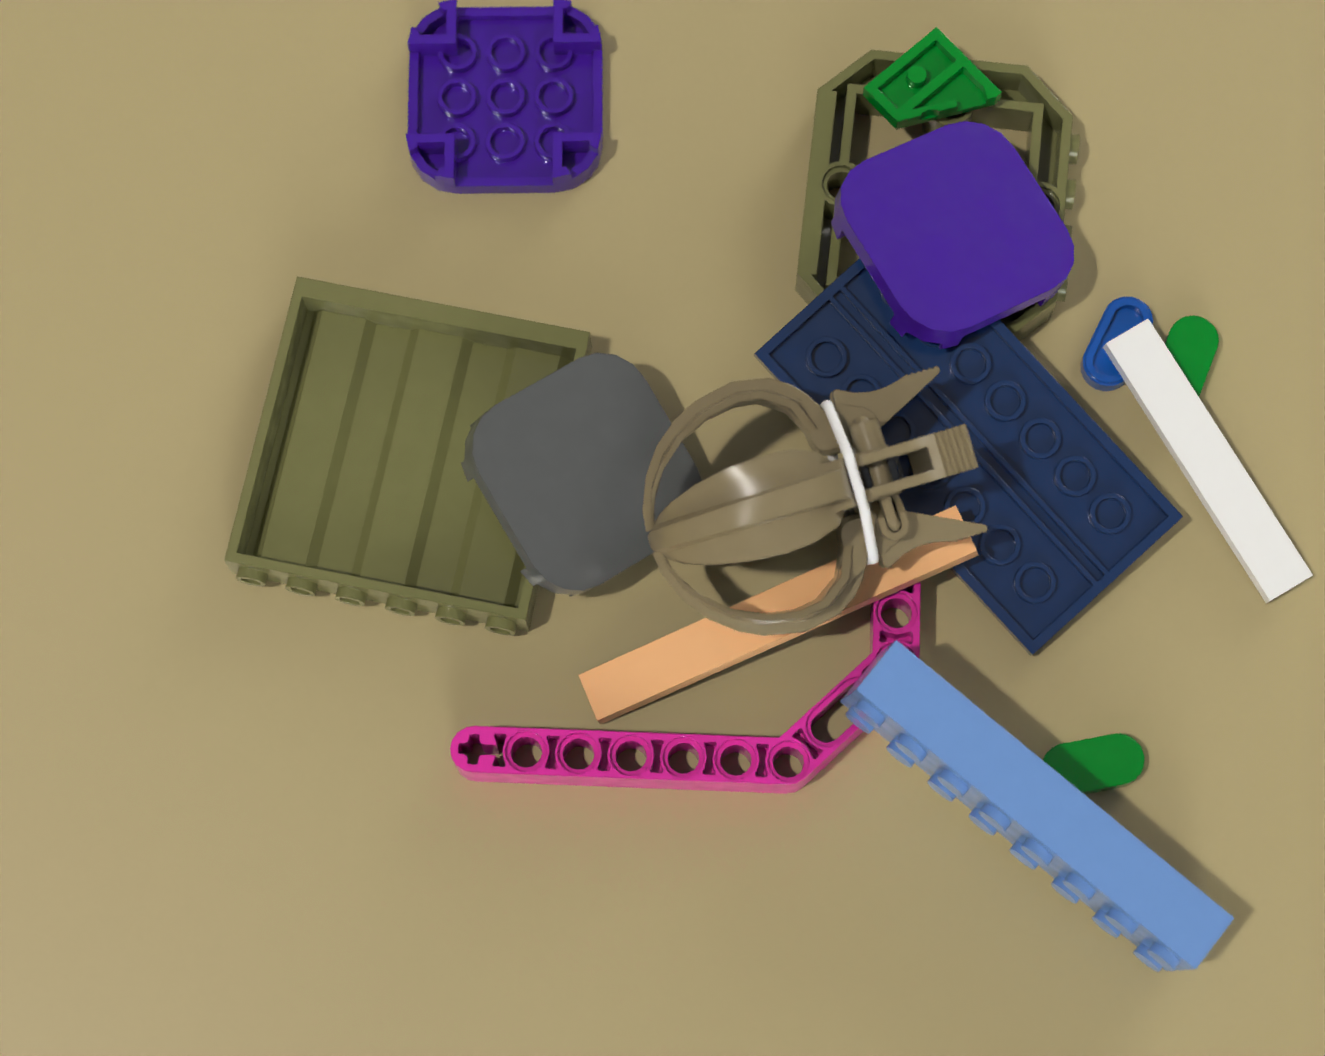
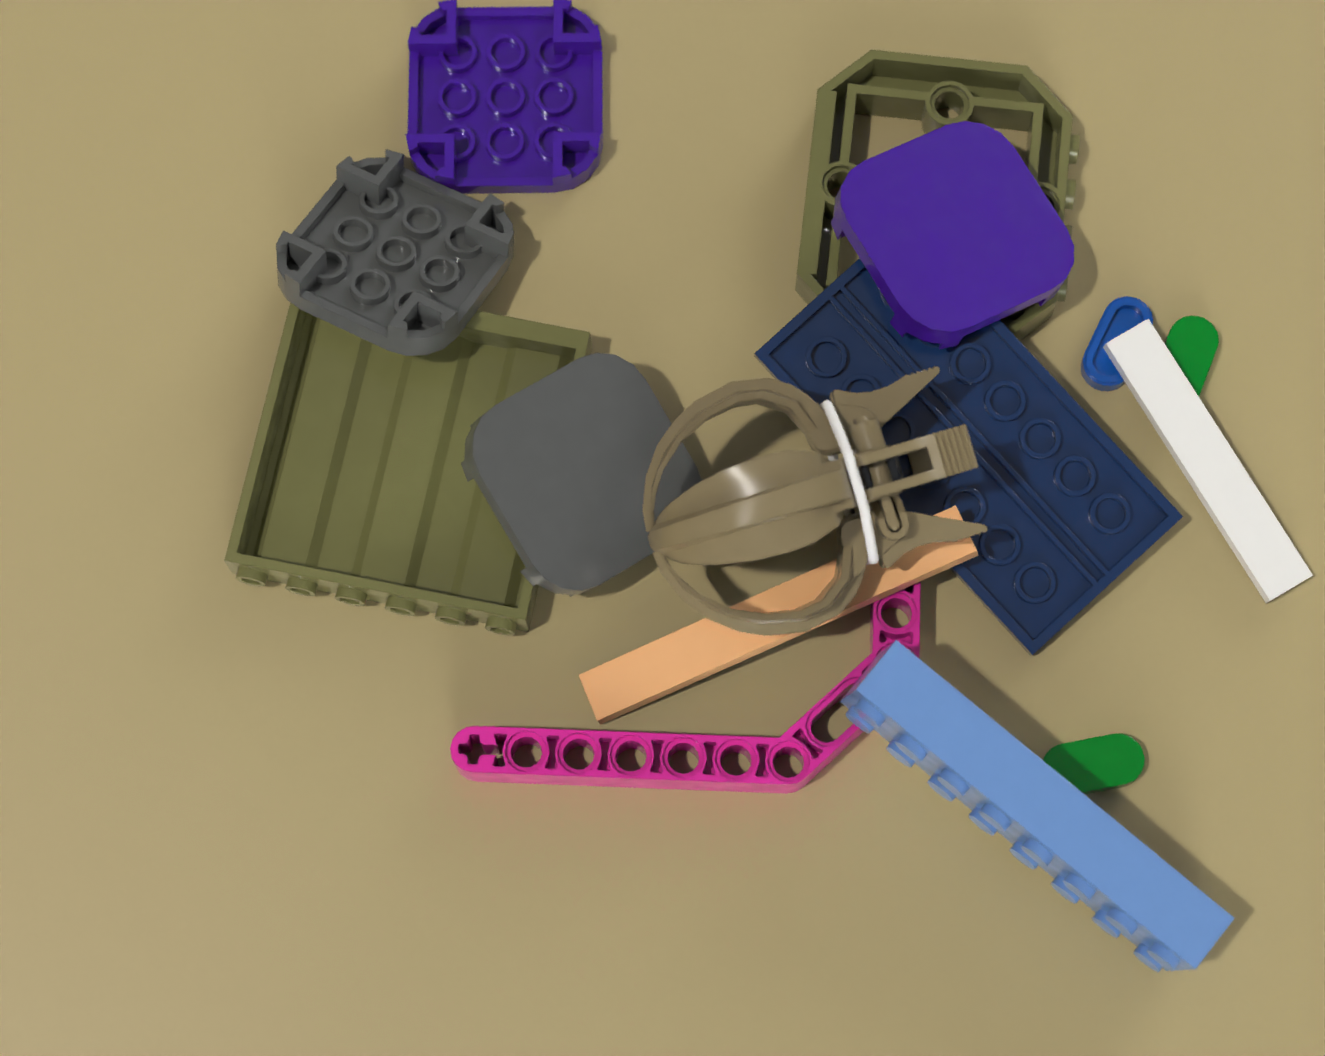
green wing [863,27,1002,130] -> none
none -> dark grey tile [276,149,515,356]

